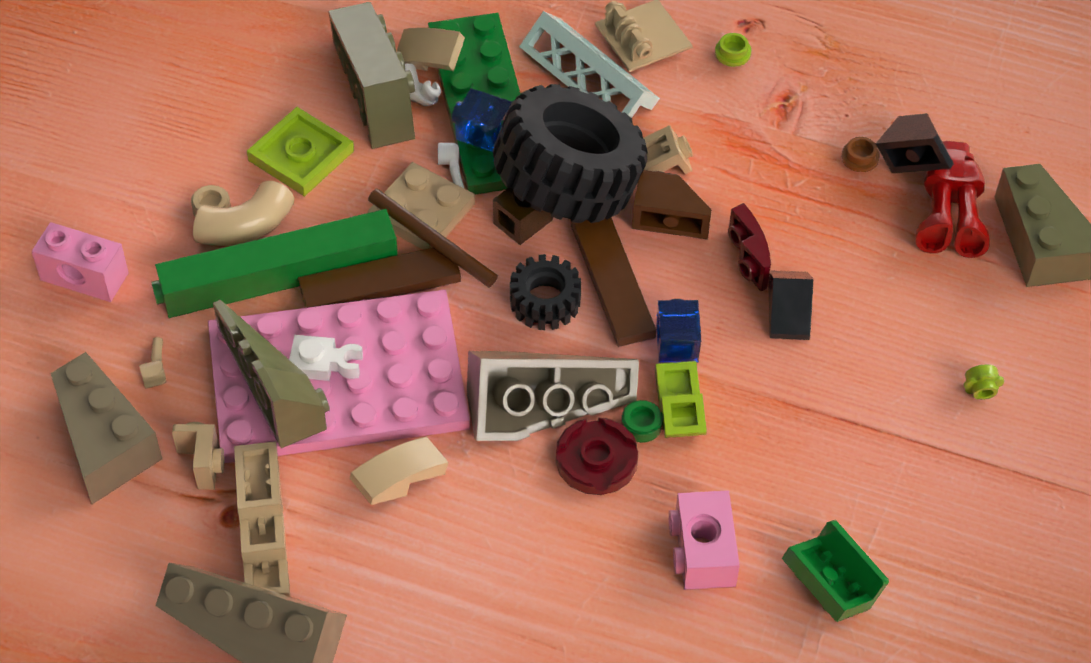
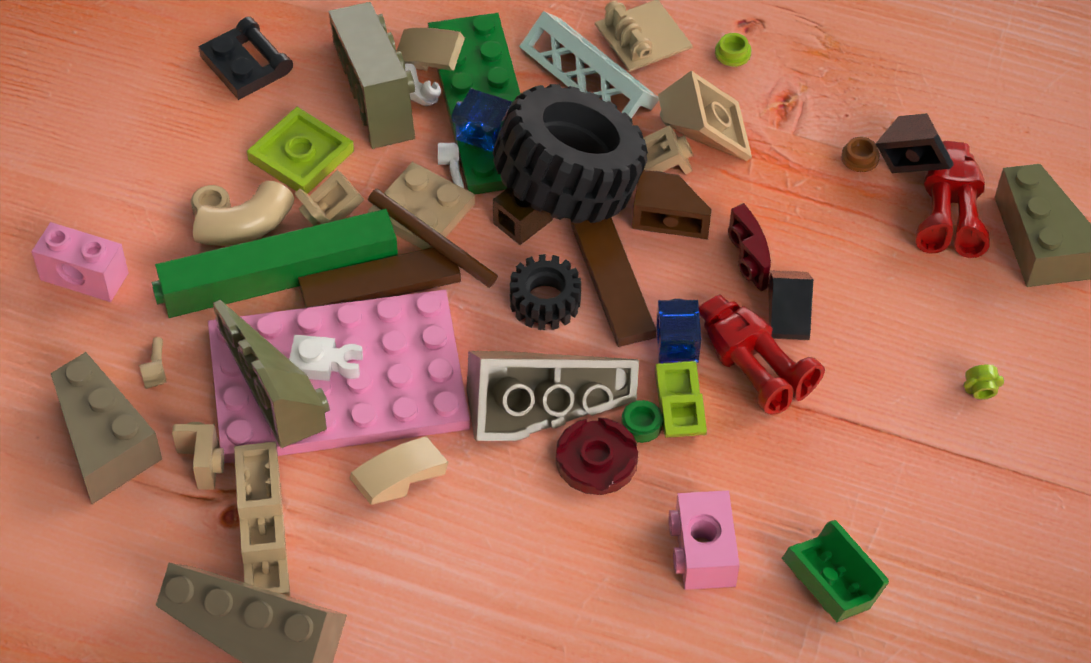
none -> black plate [198,17,293,100]
none -> tan bracket [294,170,364,226]
none -> tan slope [658,71,752,161]
none -> red piece [697,294,825,415]

